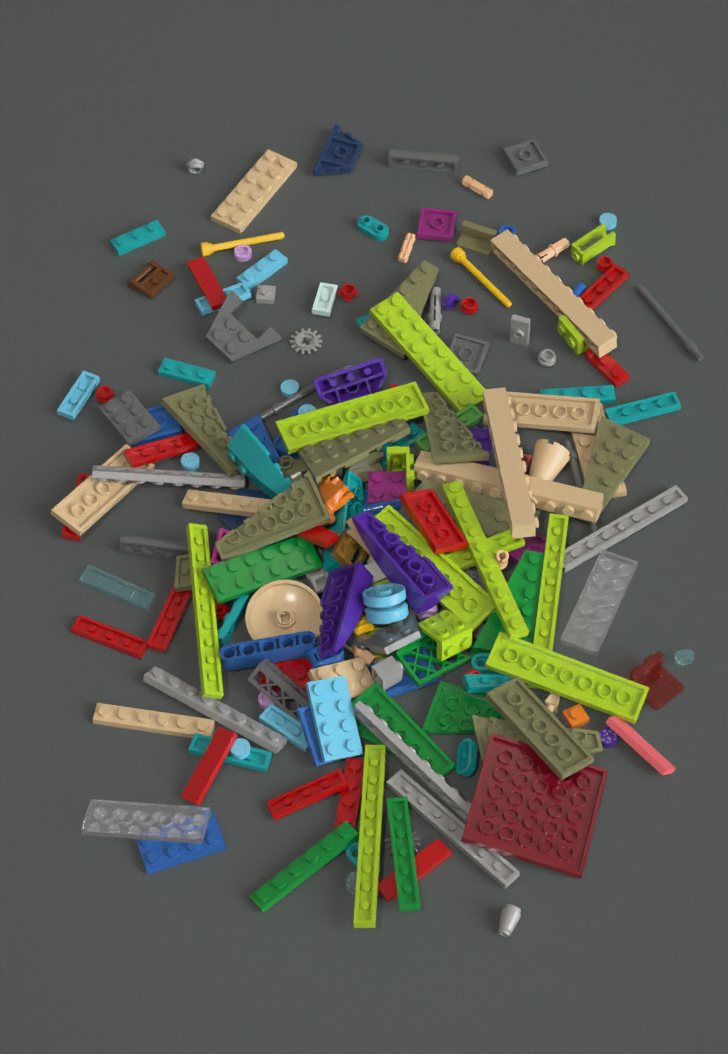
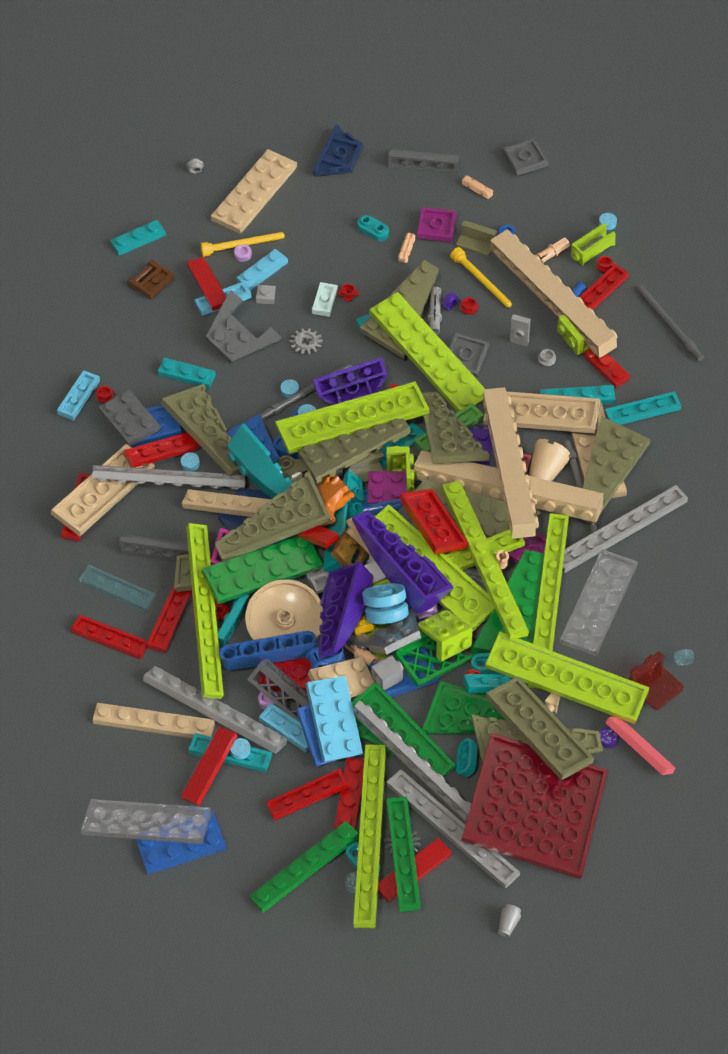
orange plate [562,703,590,729] -> none

